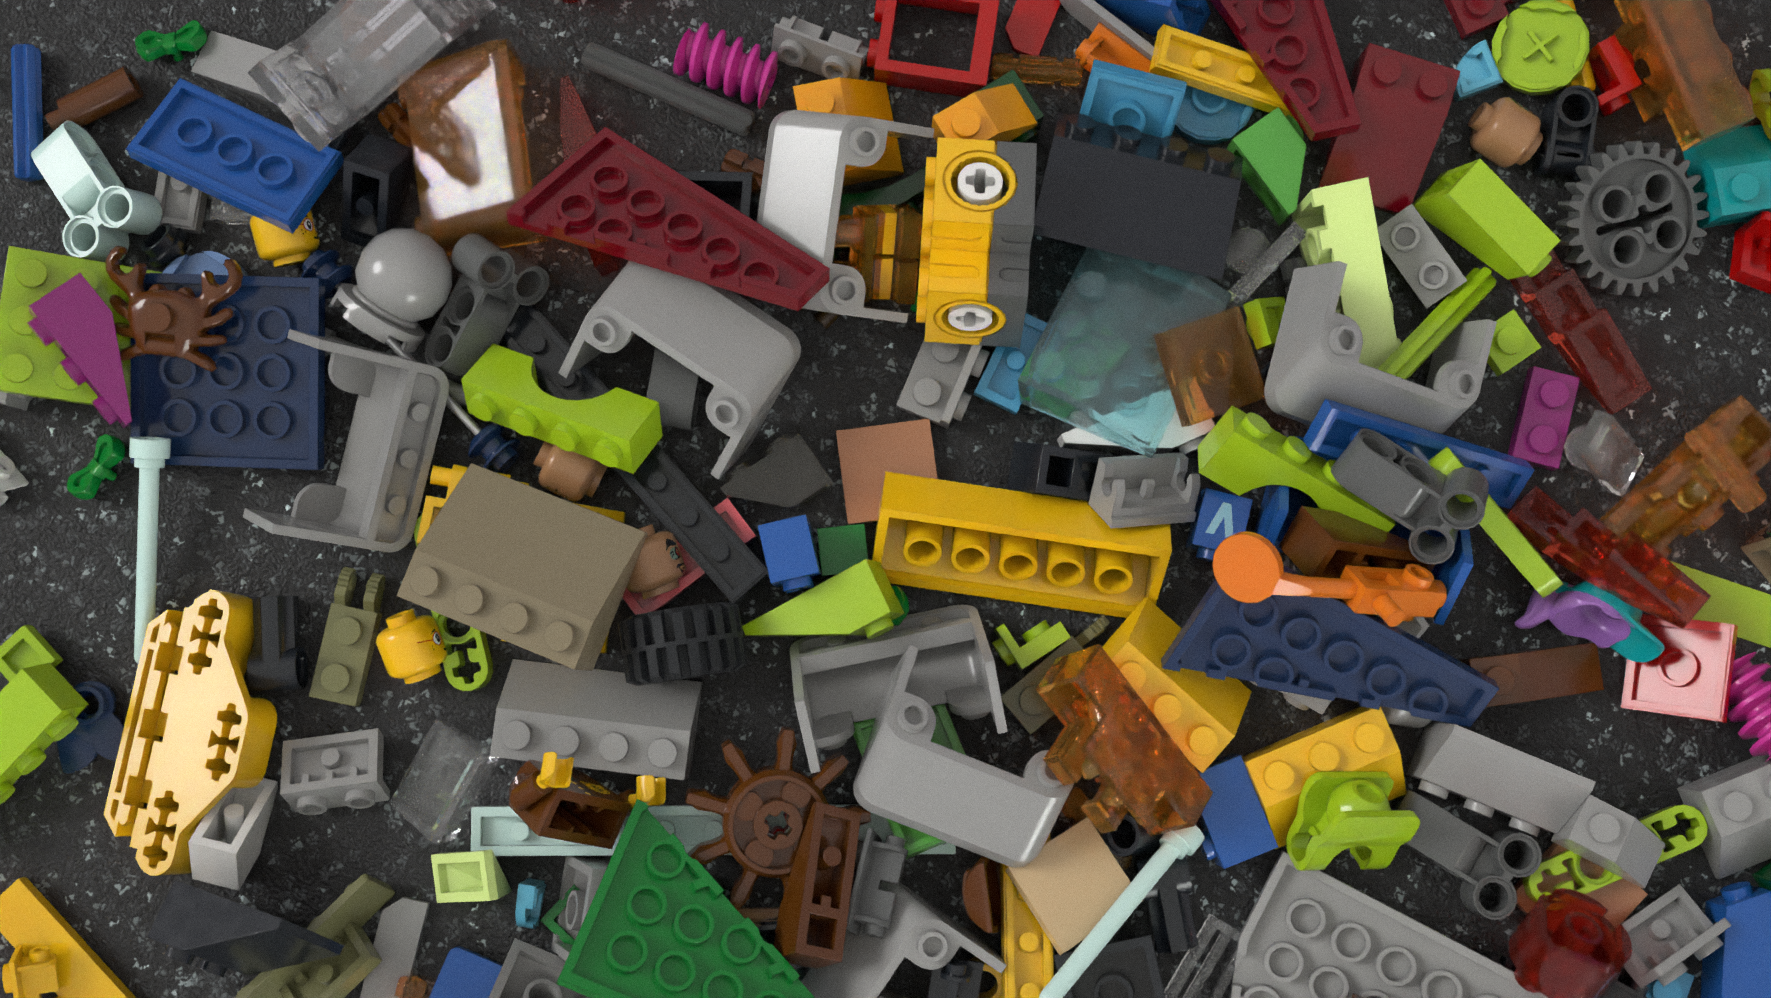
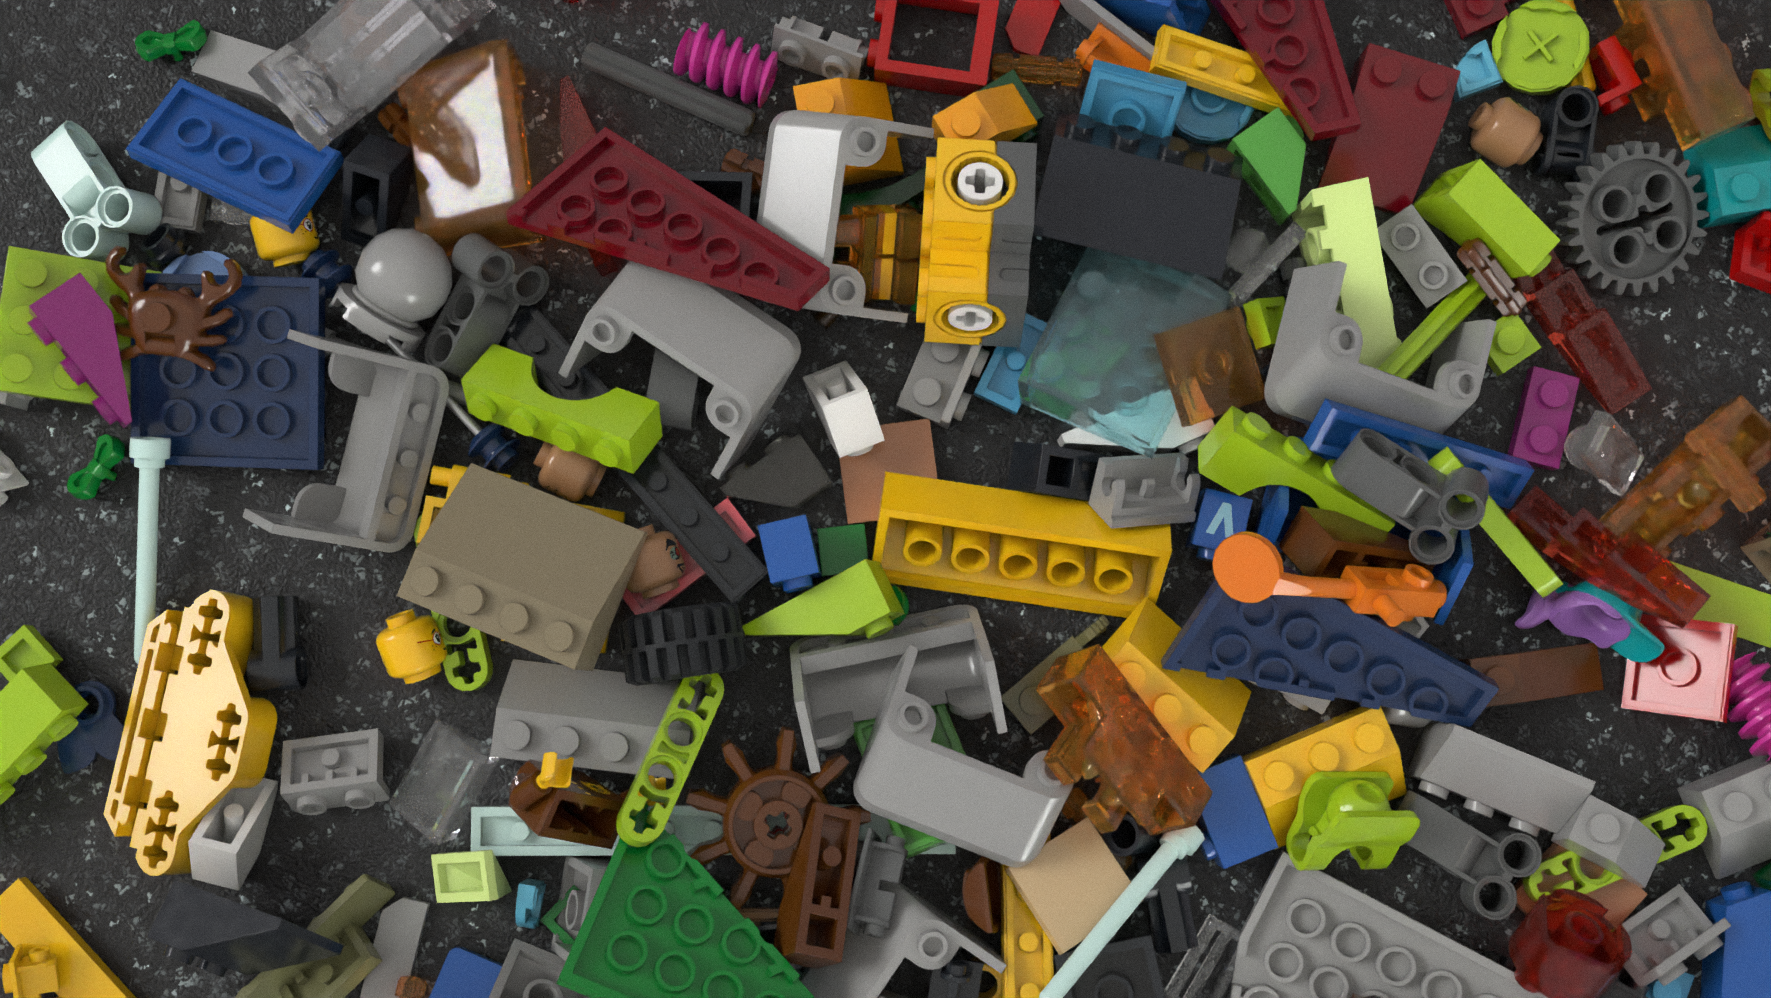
blue axle [11,44,43,182] -> none
reddish brown cylinder [45,66,144,131] -> none
olive hinge [309,567,386,707] -> none
lime bracket [992,620,1071,670] -> none
none -> lime beam [616,673,724,847]
none -> white slope [803,360,885,458]
none -> reddish brown axle [1457,238,1527,317]

